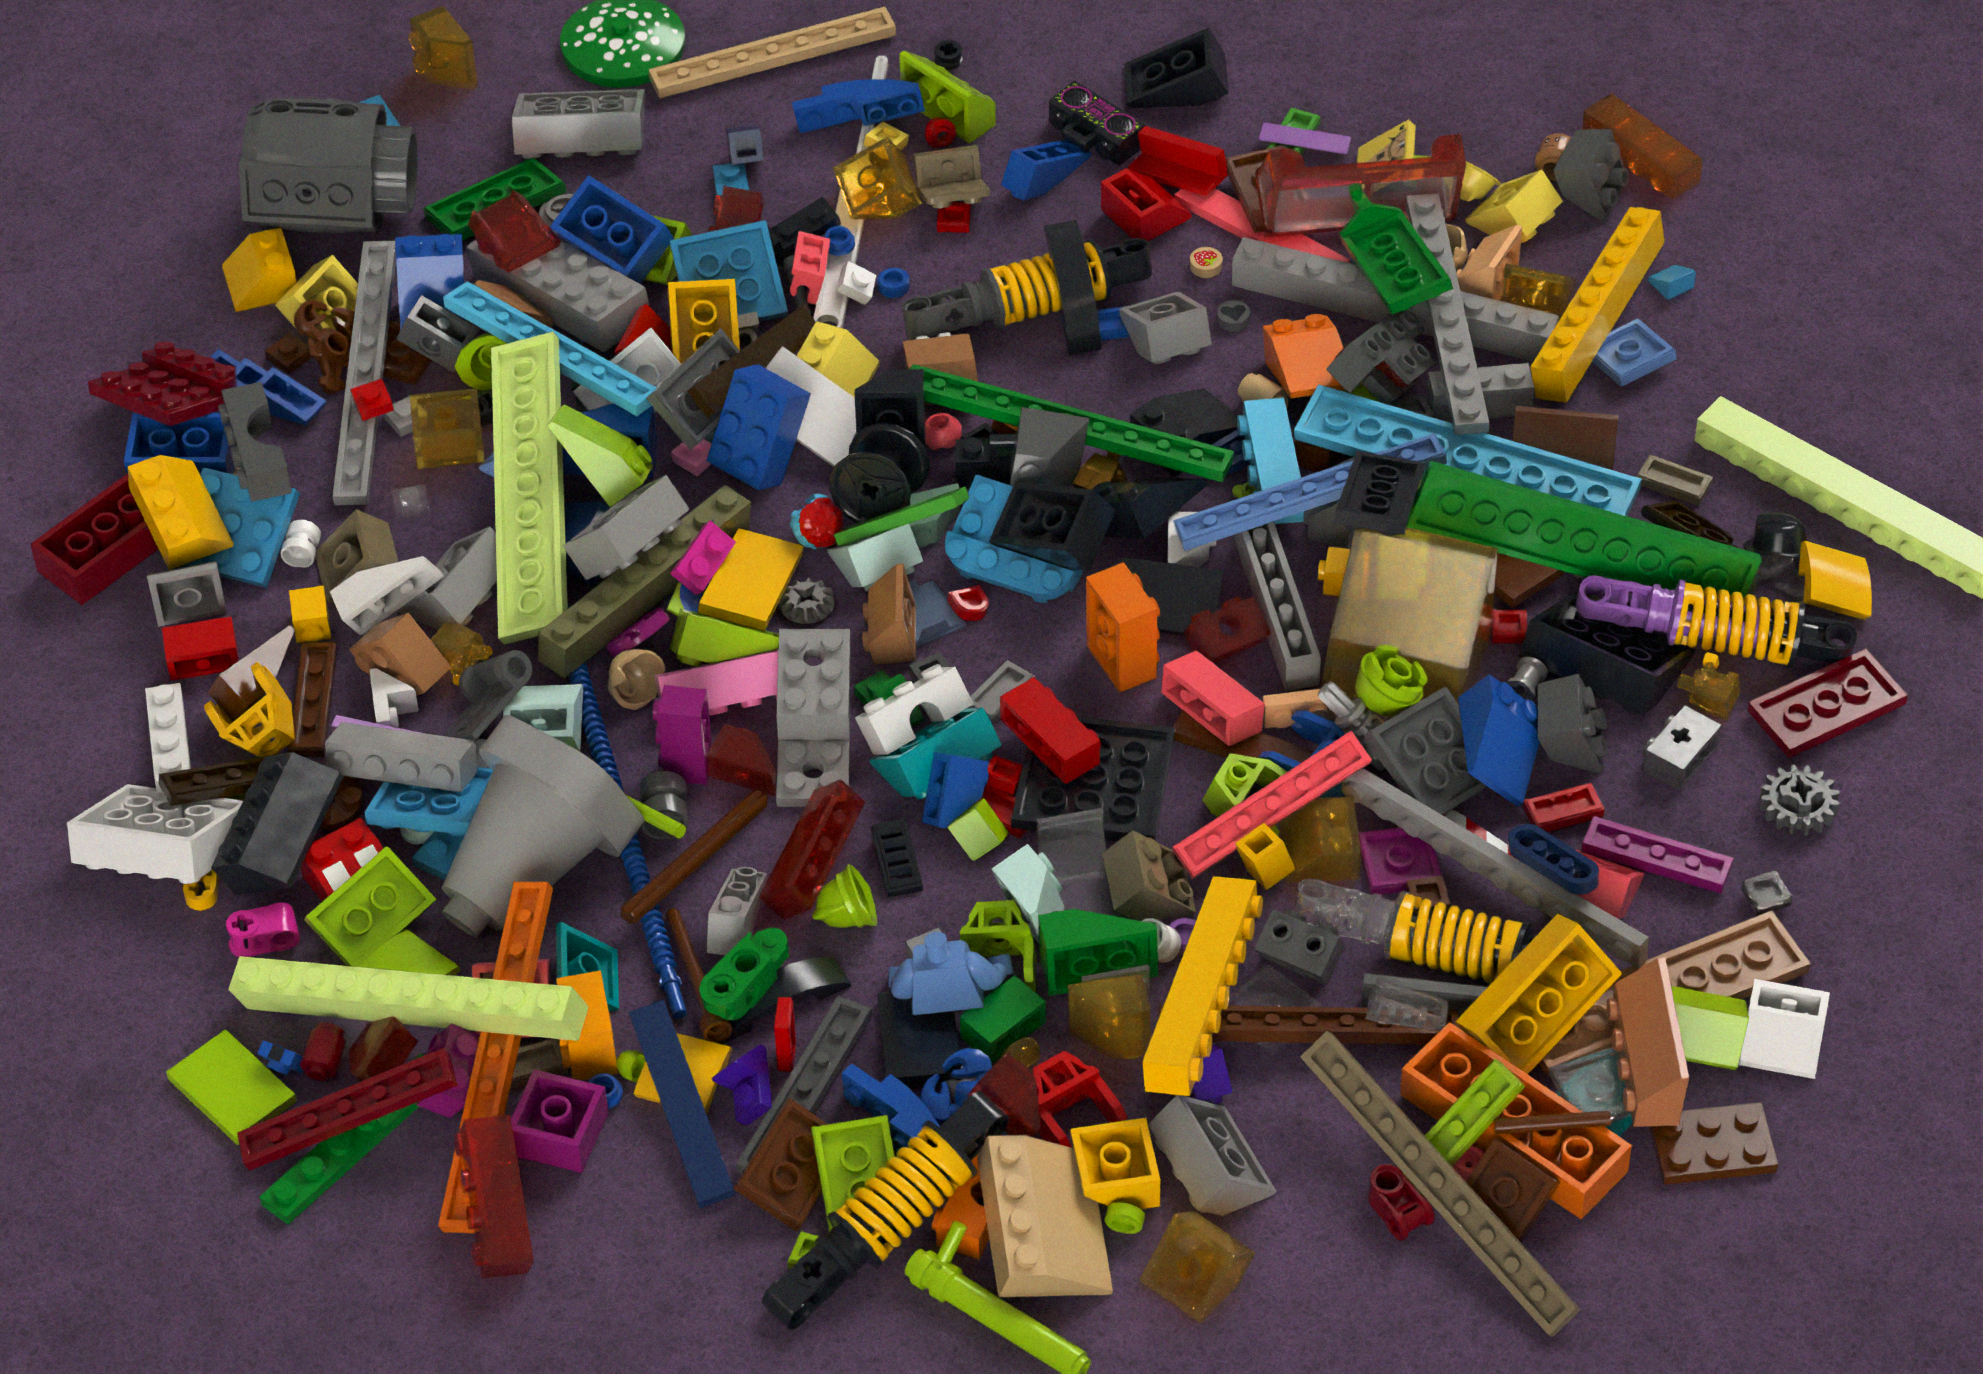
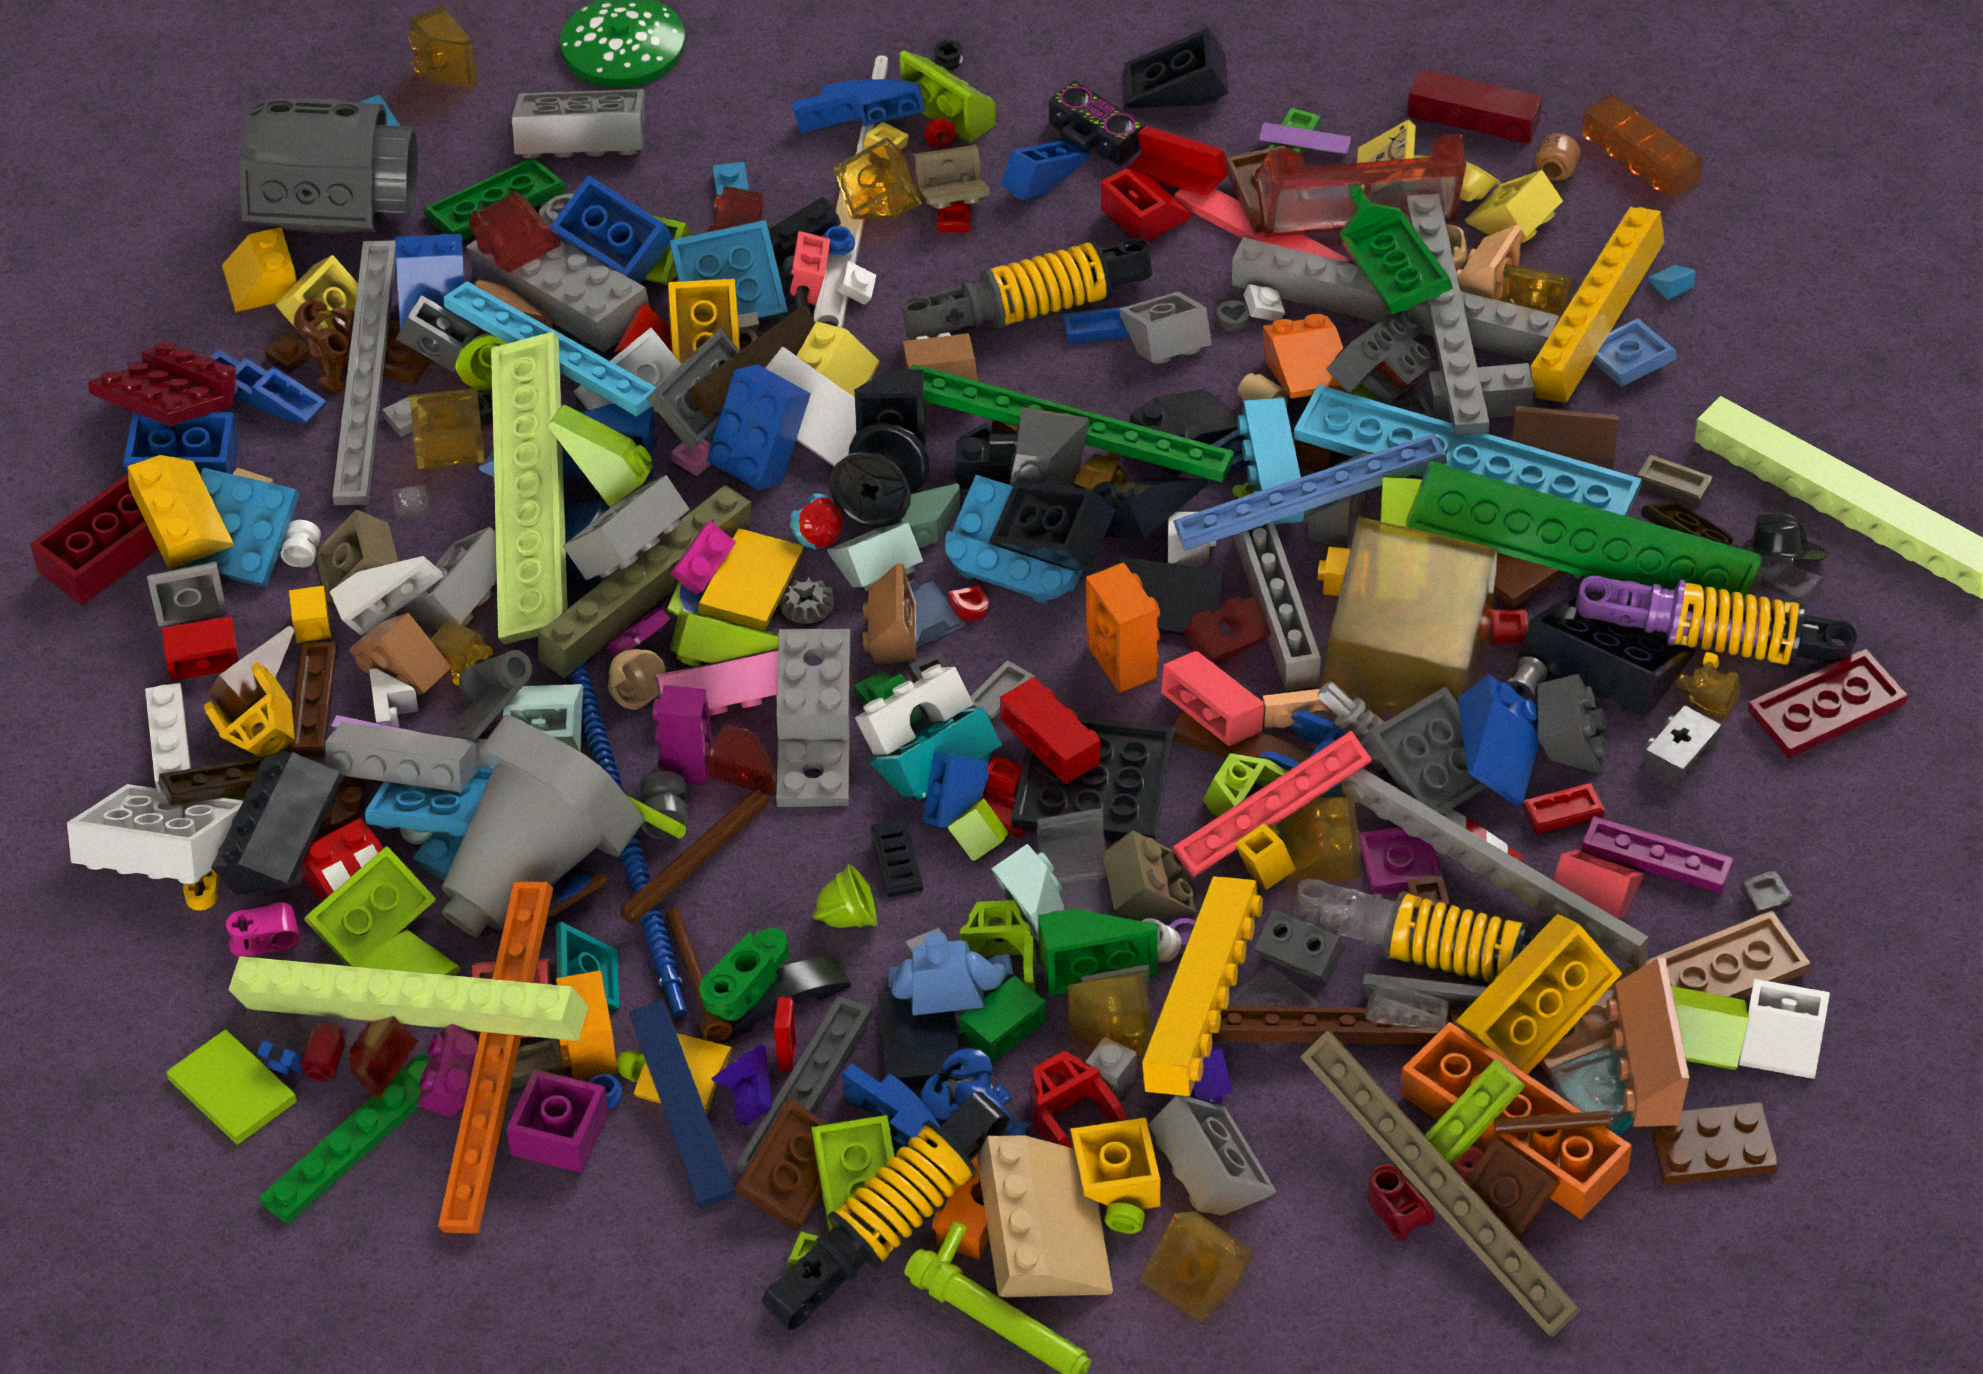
dark grey arch [218,382,292,502] -> none
dark red plate [237,1048,458,1171] -> none
red plate [350,379,394,421] -> none
clear red brick [454,1115,534,1279] -> none
tan plate [649,7,896,99] -> none
light grey slope [707,867,767,955] -> none
dark blue brick [725,125,764,165] -> none
clear red brick [759,779,866,920] -> none
bright green tile [834,487,970,546] -> none
blue tile [877,268,910,298] -> none
coral plate [925,413,962,450] -> none
clear red slope [967,1052,1041,1137] -> none
clear yellow piece [1000,1037,1040,1074] -> none
black slope [1044,220,1102,356] -> none
tan tile [1190,247,1223,278] -> none
black plate [1334,451,1426,536] -> none
lime cone [1355,645,1427,717] -> none
dark blue plate [1508,824,1599,895] -> none
dark grey slope [1553,129,1629,221] -> none
dark grey gear [1759,765,1840,836] -> none
yellow slope [1798,541,1872,620] -> none
none -> piece [545,867,608,927]
none -> light grey brick [1085,1037,1137,1101]
none -> white plate [1243,284,1285,321]
none -> dark red brick [1407,69,1542,143]

